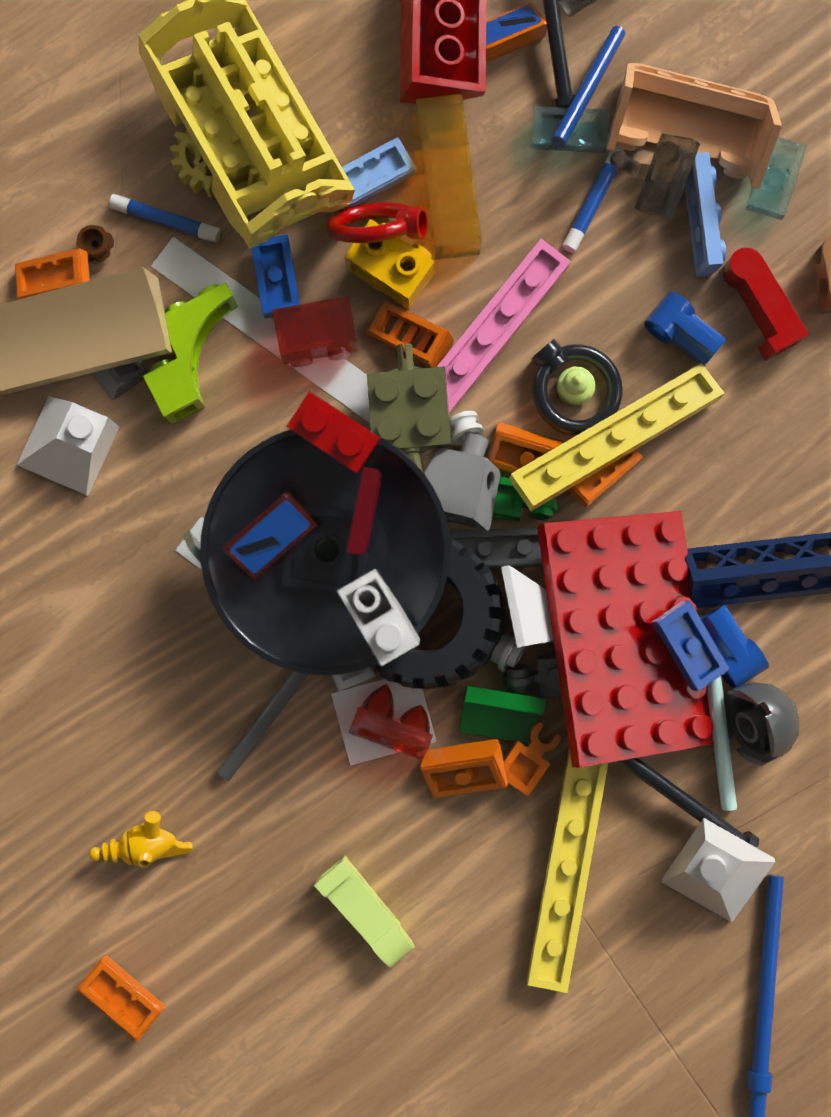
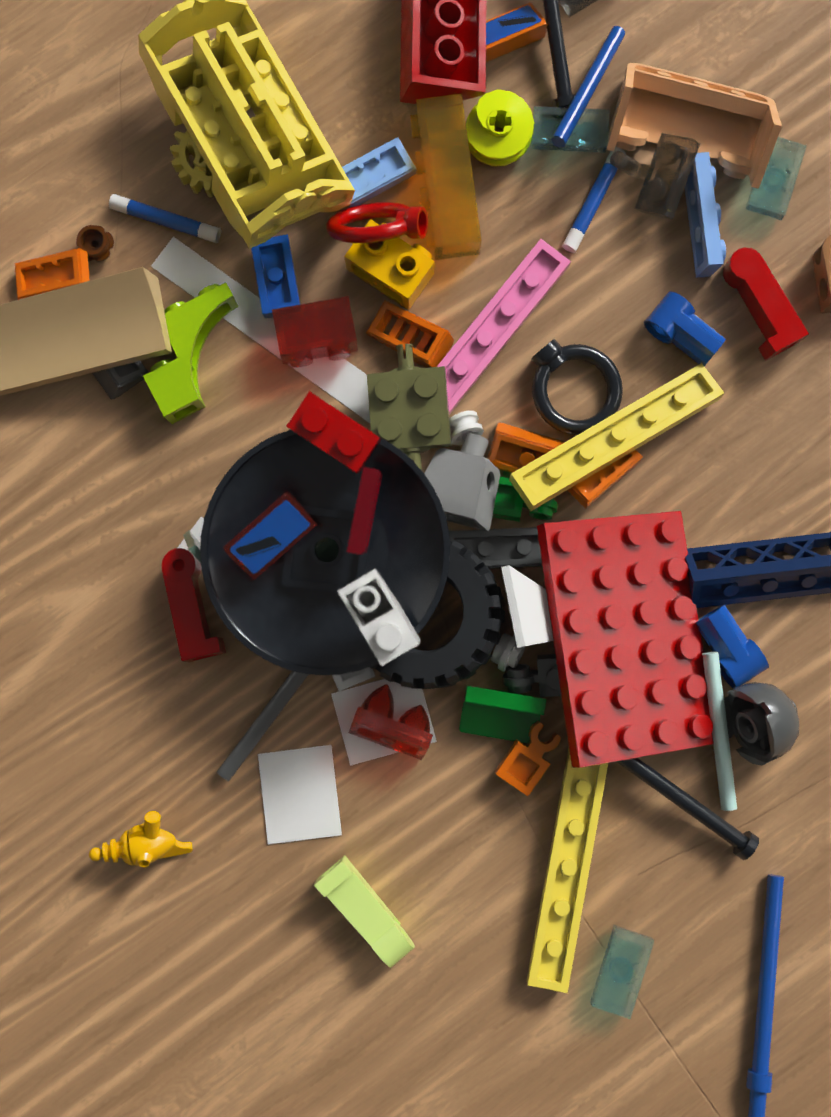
white slope [17,396,120,496] -> none
orange plate [76,954,166,1042] -> none
orange slope [420,739,508,799] -> none
yellowish green plate [556,366,595,406] -> none
blue plate [652,601,730,691] -> none
white slope [662,818,775,922] -> none
none -> red leg [162,548,226,662]
none -> white sticker [258,745,342,845]
none -> neon yellow piece [465,89,534,166]
none -> clear light blue plate [590,925,654,1019]

